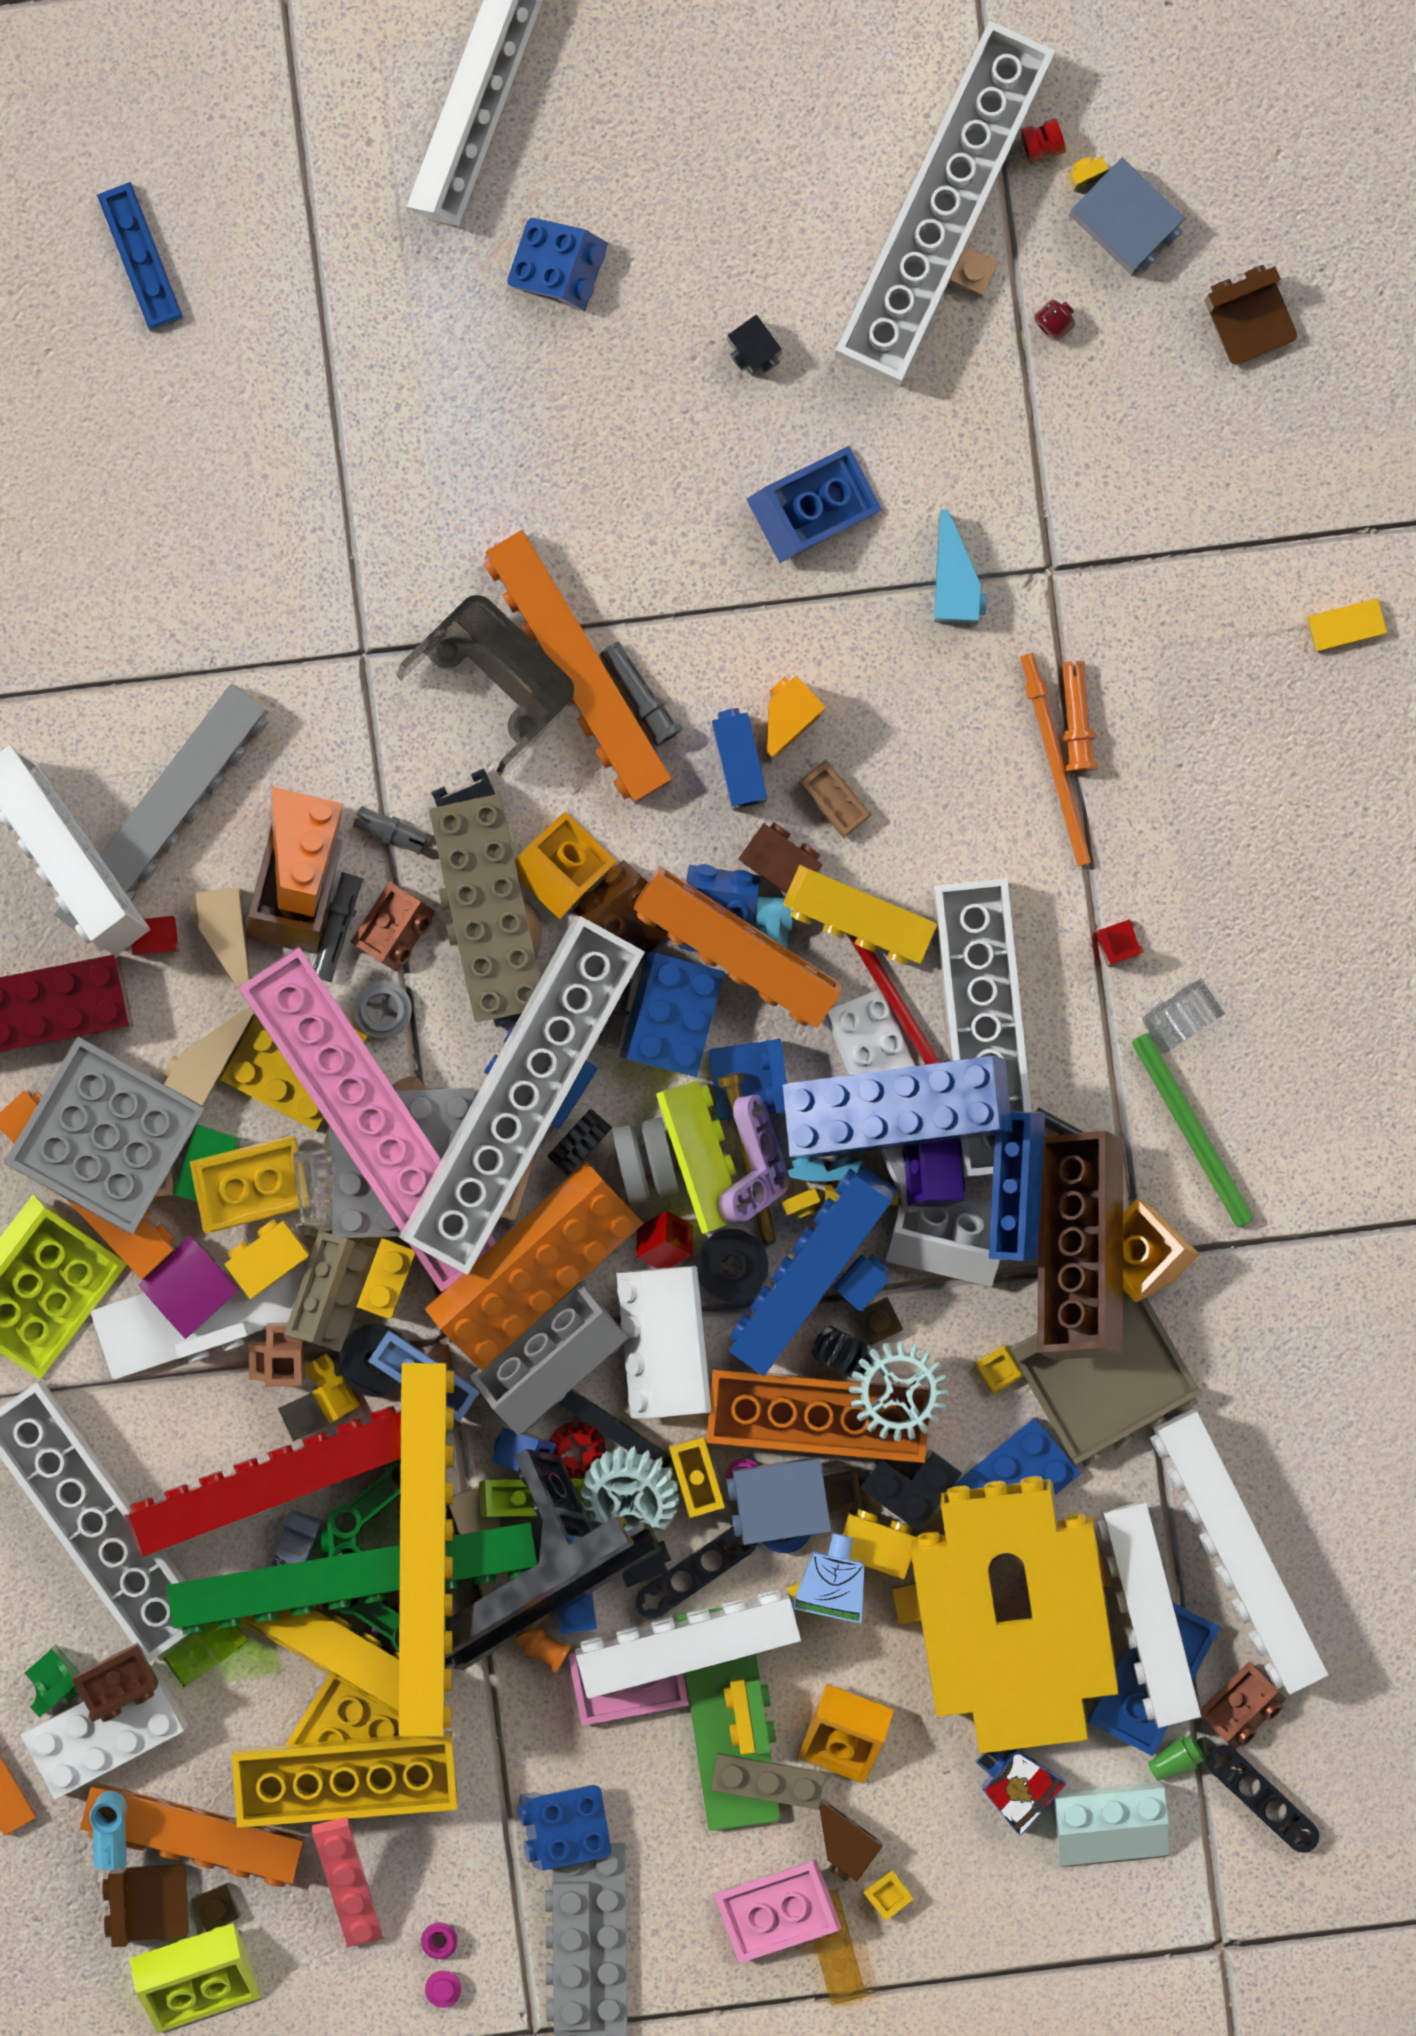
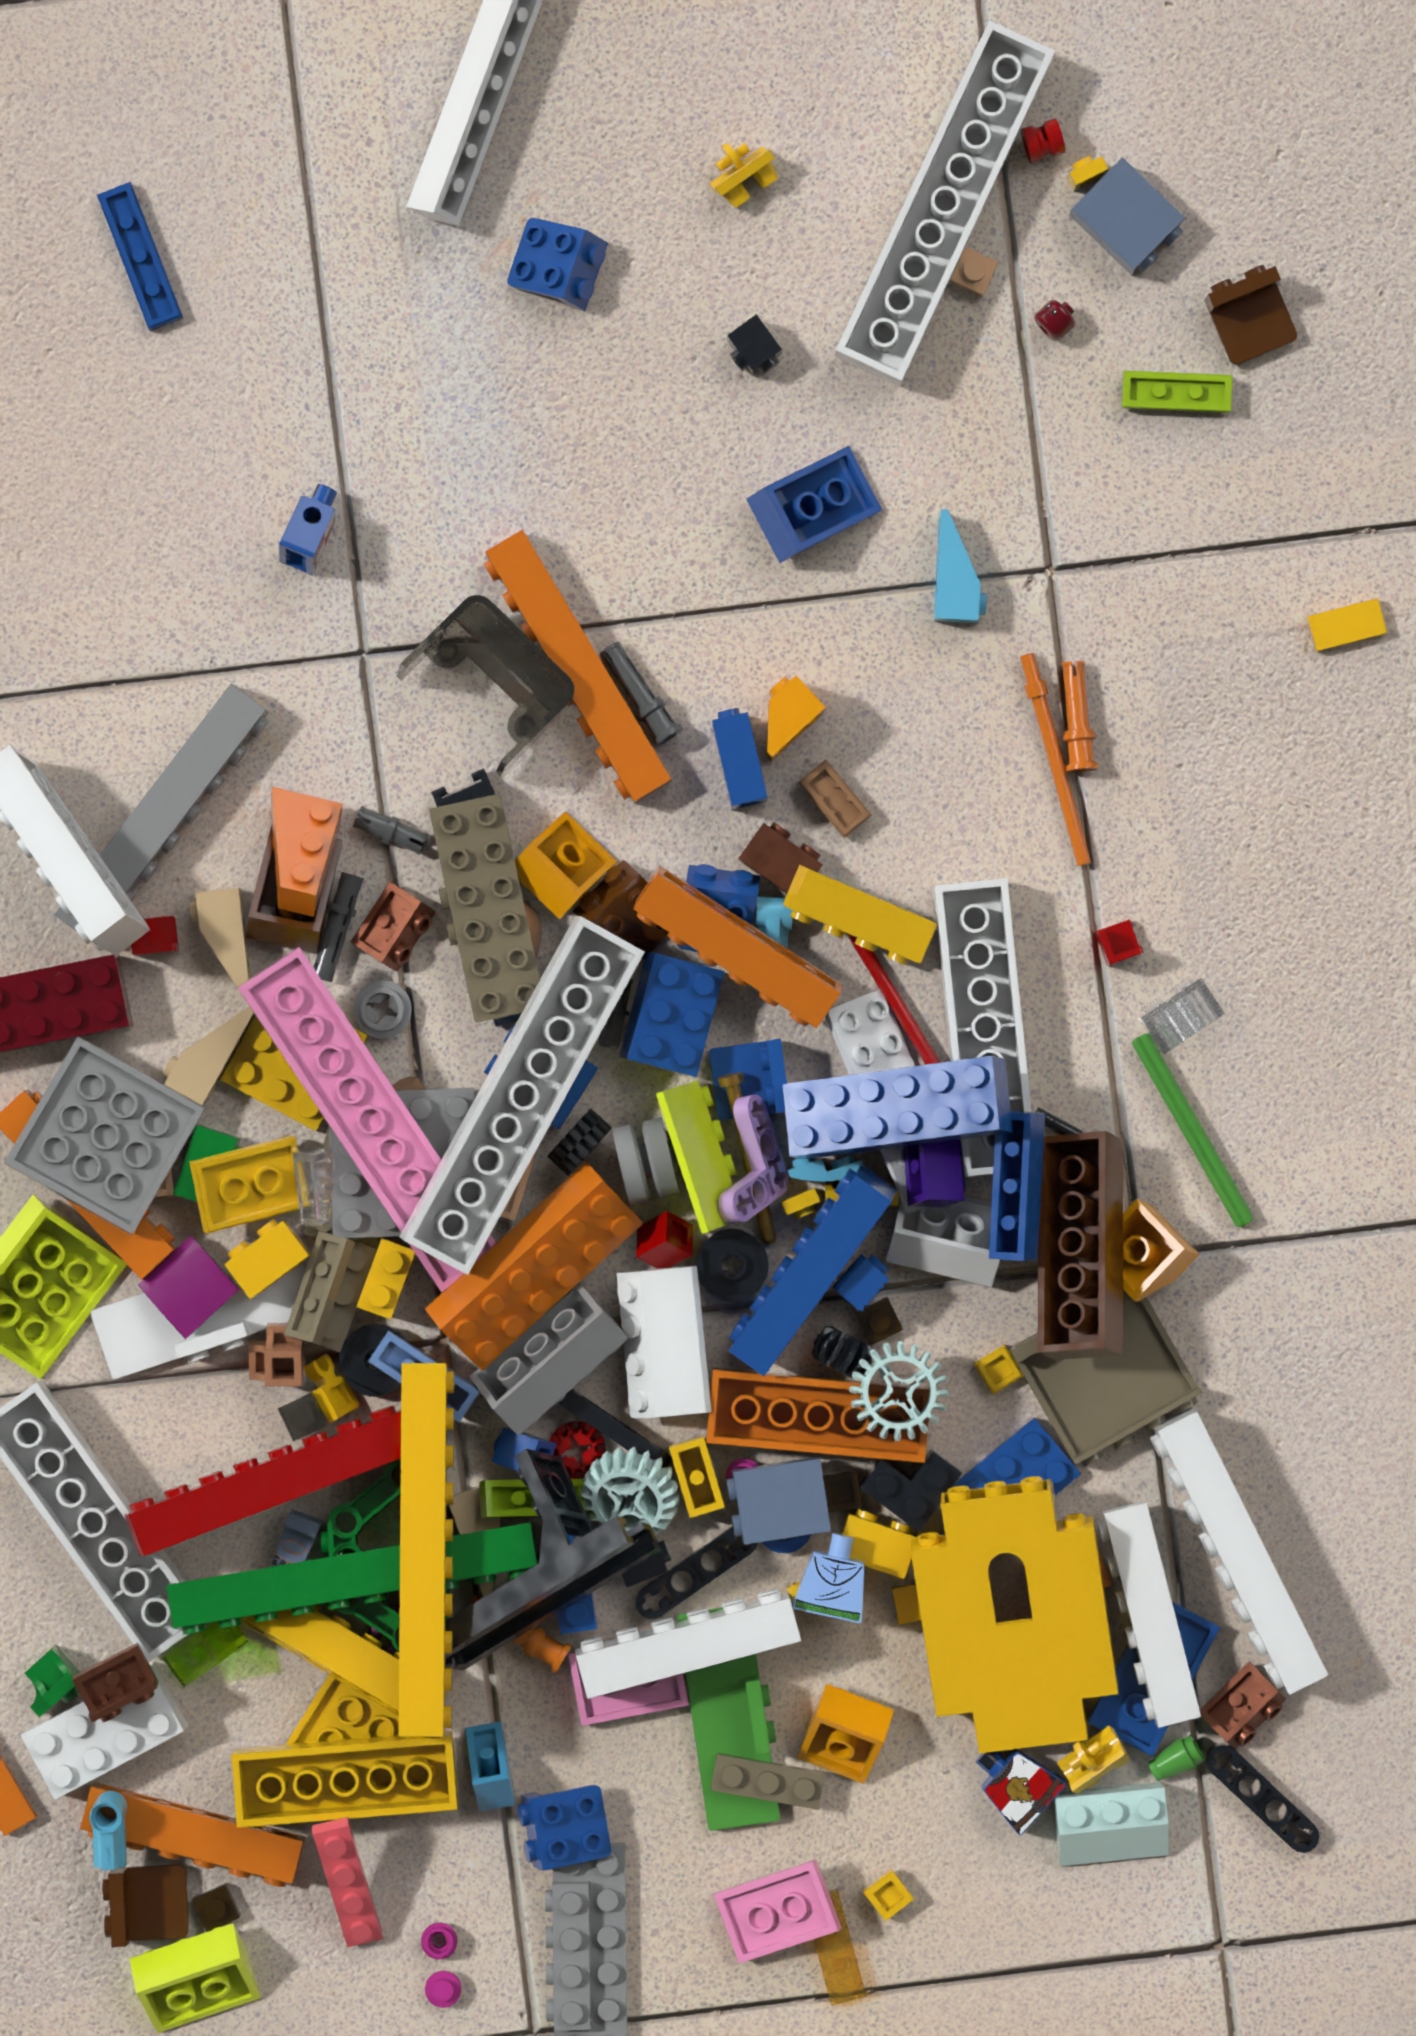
yellow plate [724,1676,755,1755] -> none
reddish brown slope [819,1799,883,1882] -> none
none -> torso [279,484,337,576]
none -> dark azure slope [465,1721,515,1812]
none -> yellow hips [709,143,778,208]
none -> yellow hips [1057,1726,1129,1794]
none -> lime plate [1121,370,1233,413]

